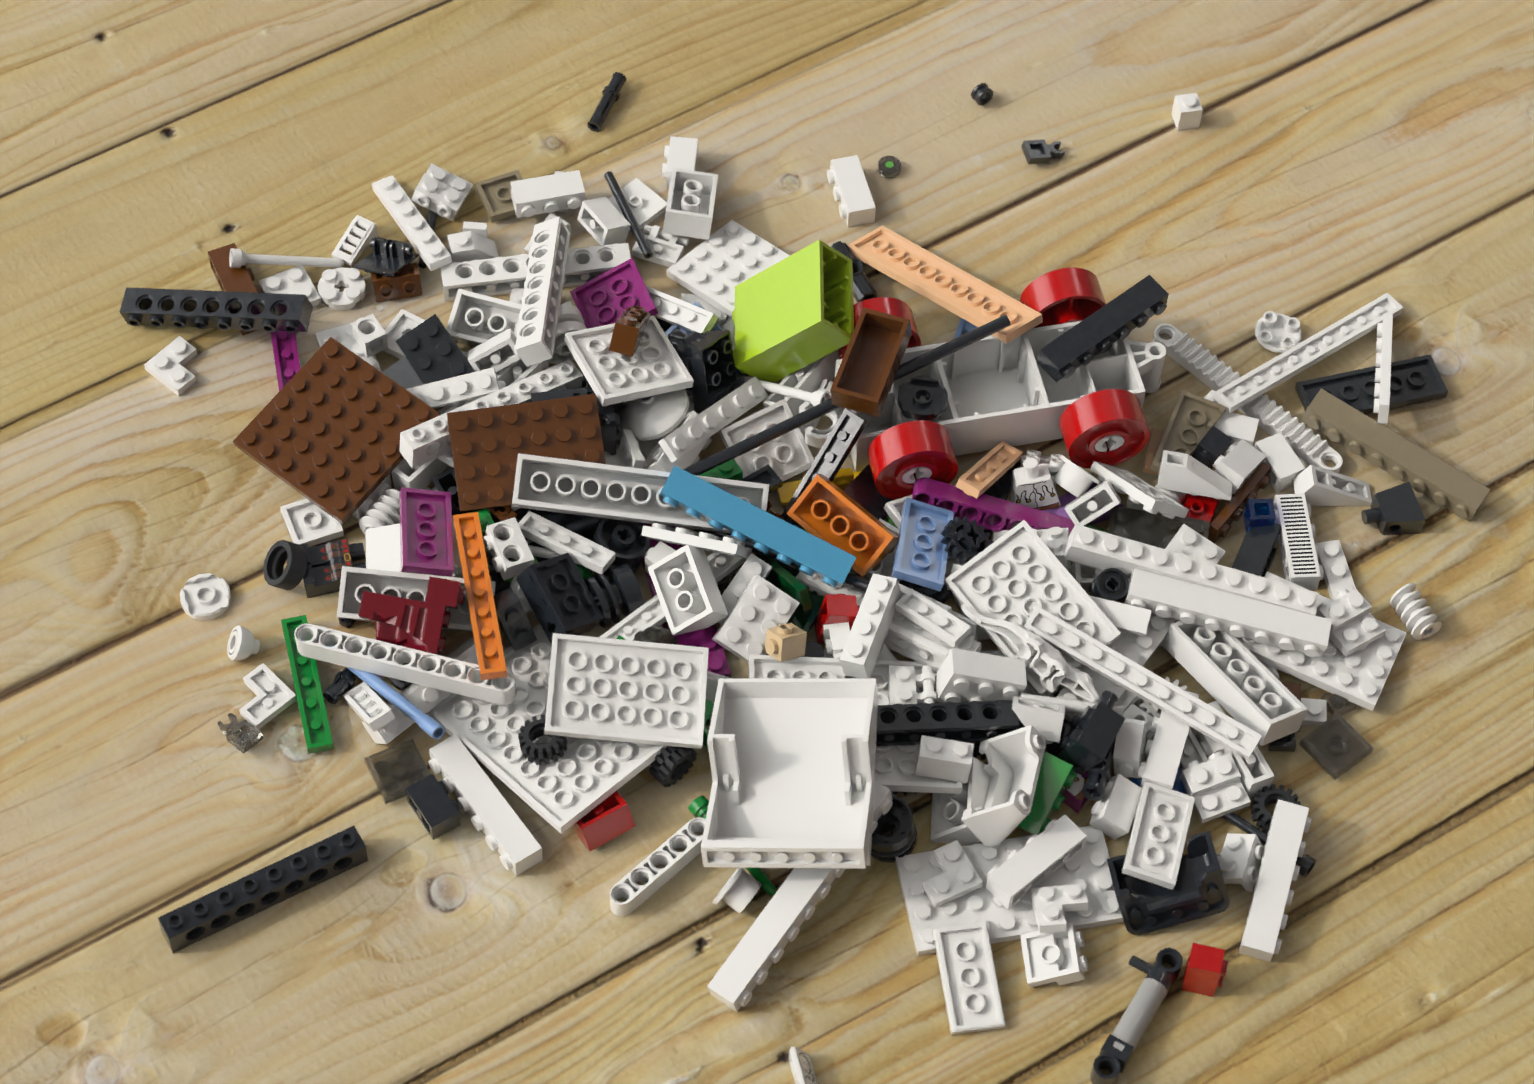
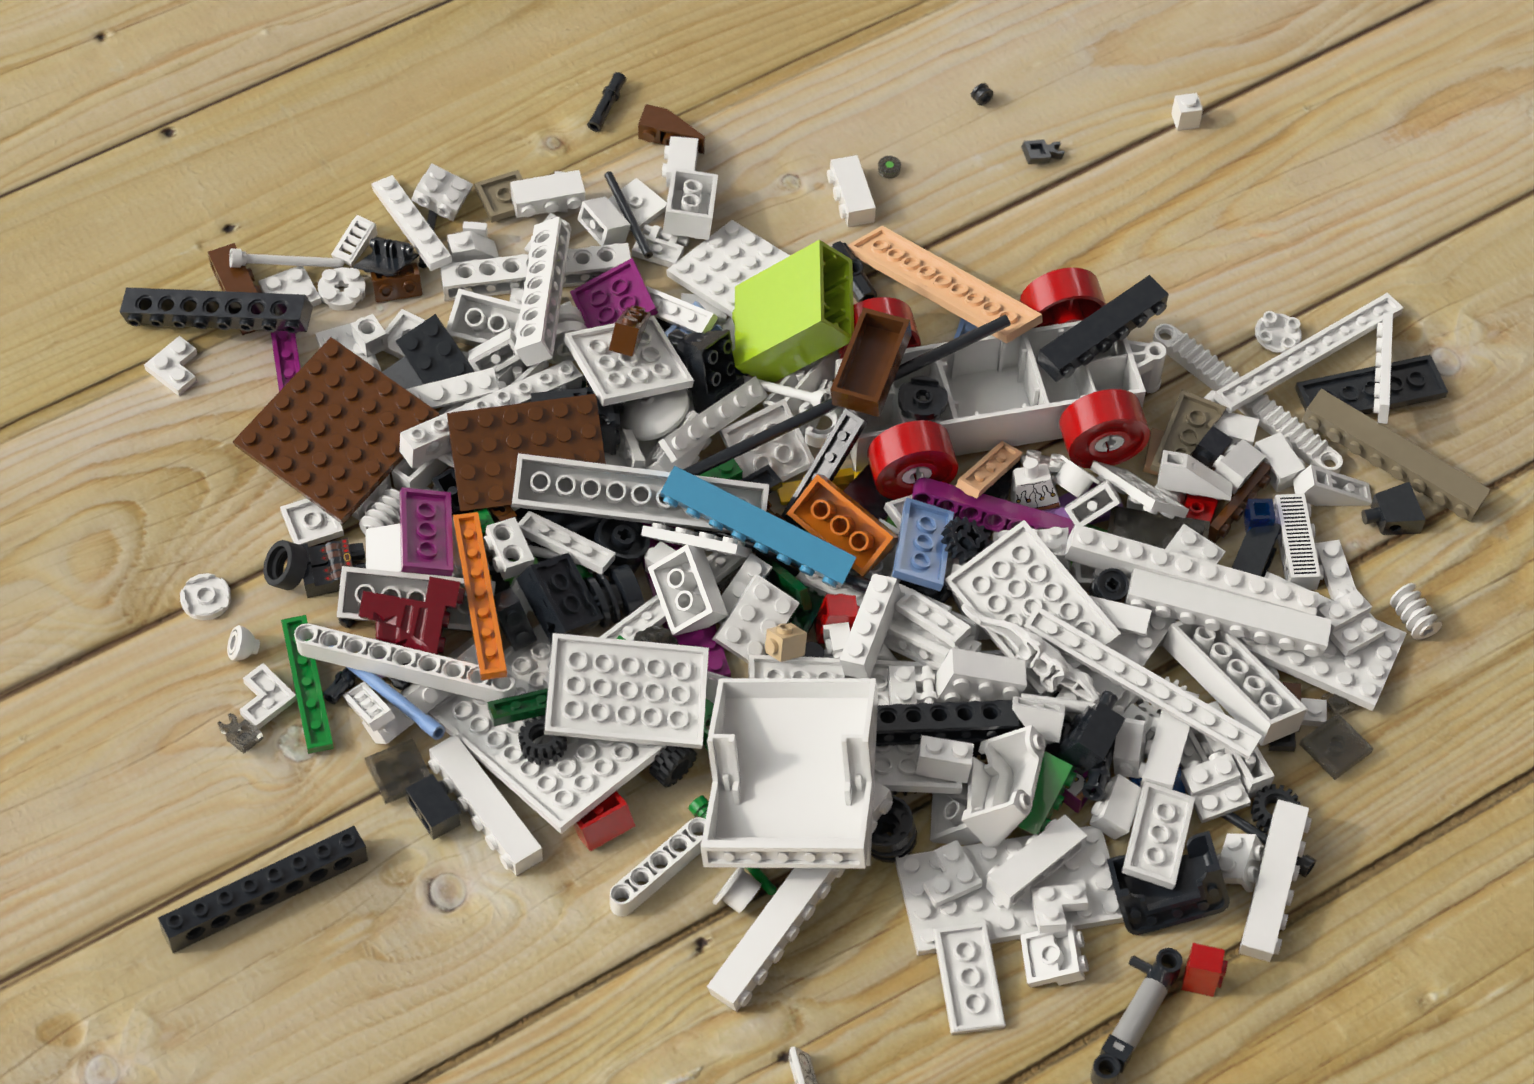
none -> dark green plate [487,688,548,727]
none -> reddish brown slope [638,104,705,154]

